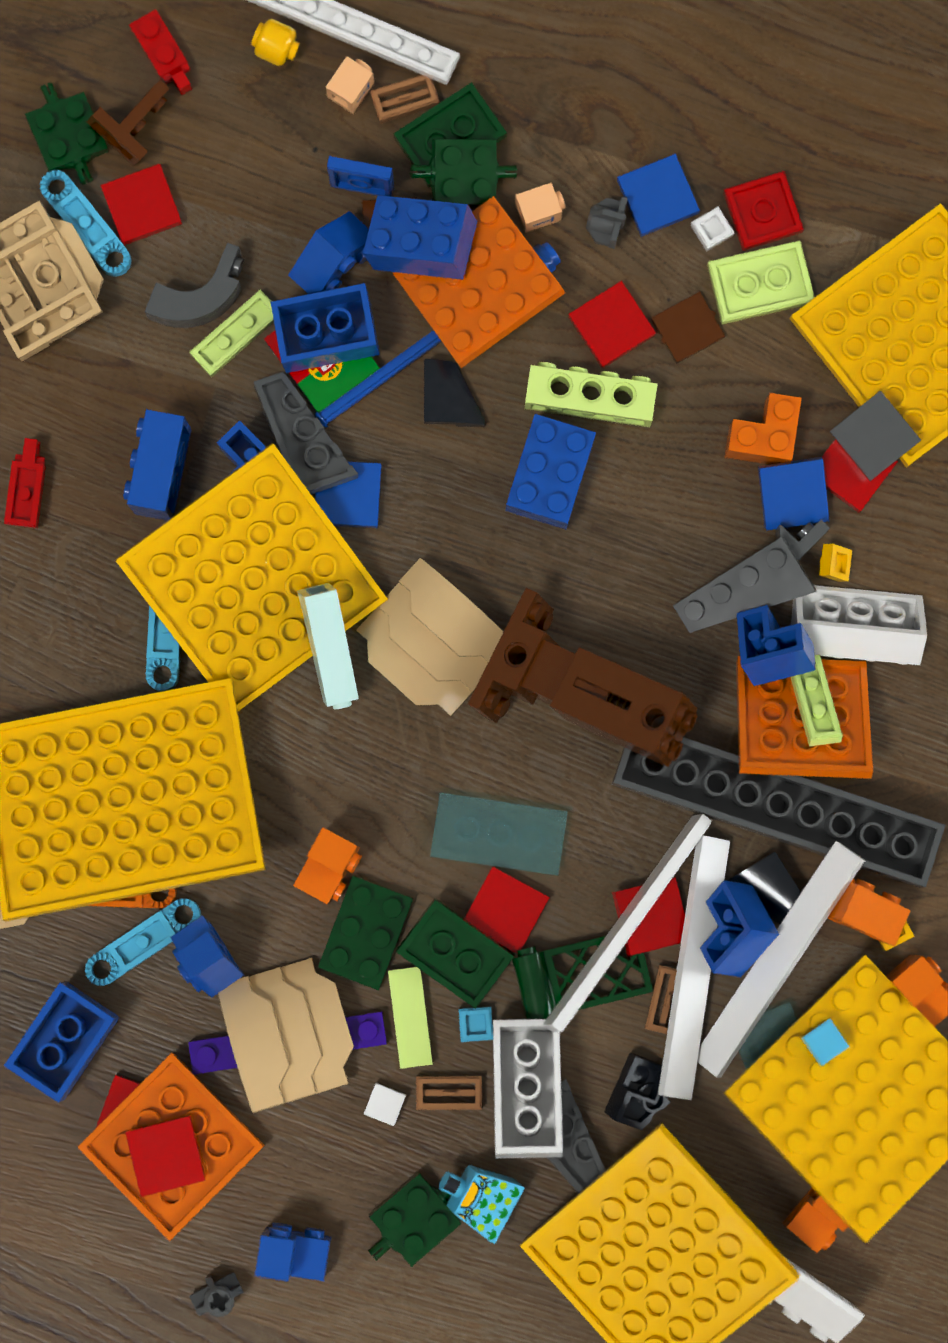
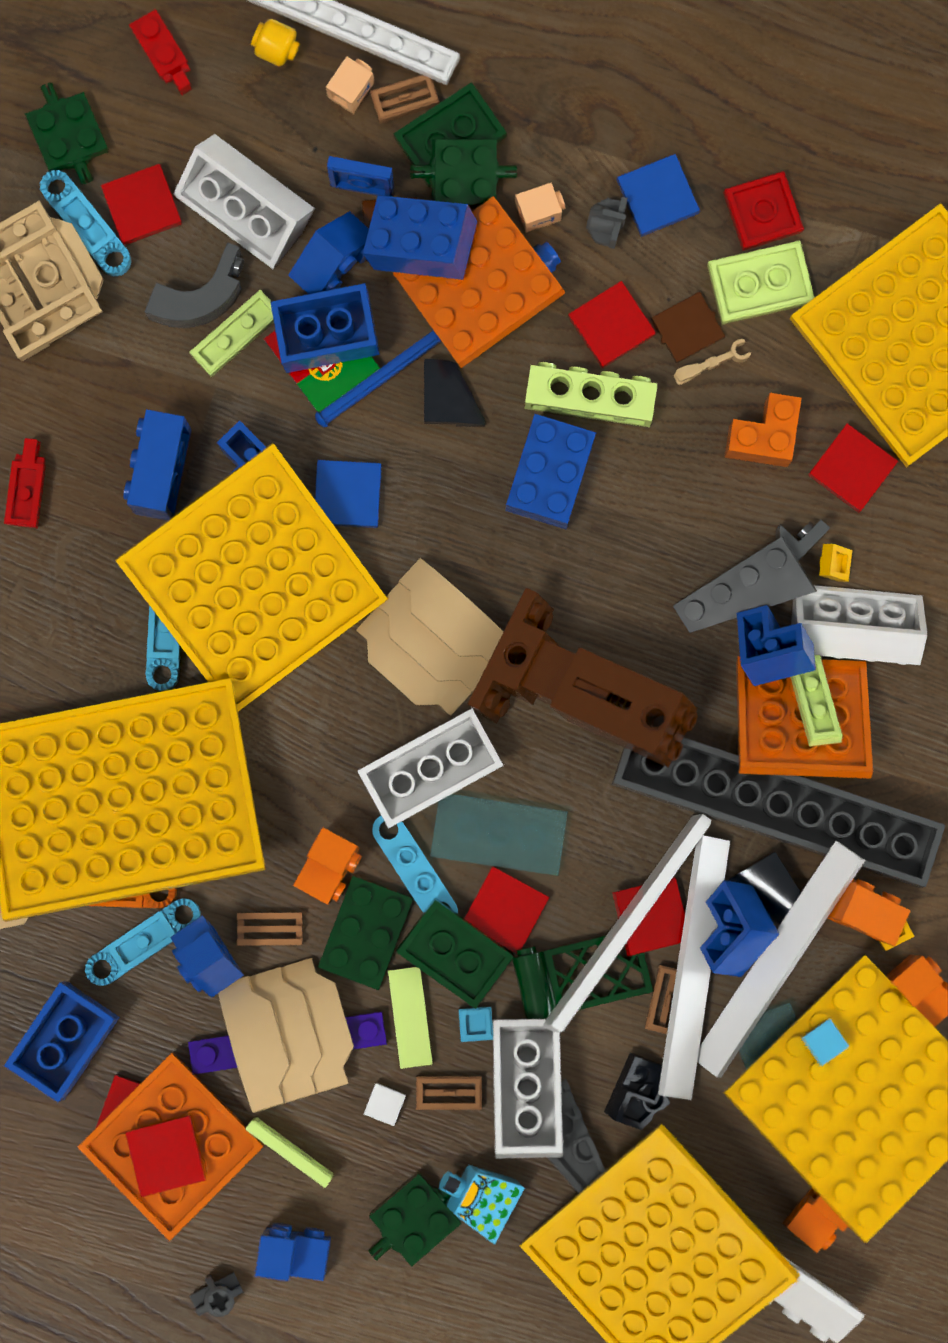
reddish brown bracket [86,79,169,166] -> none
dark grey wing [253,371,358,494] -> none
light aqua slope [297,583,359,709] -> none
white tile [690,207,734,252] -> none
blue tile [758,457,829,531] -> none
dark grey tile [830,390,921,481] -> none
none -> white slope [173,134,315,269]
none -> medium nougat tile [237,912,303,946]
none -> yellowish green tile [245,1117,334,1188]
none -> white slope [358,709,504,828]
none -> medium azure plate [372,816,458,914]
none -> tan piece [674,339,751,385]

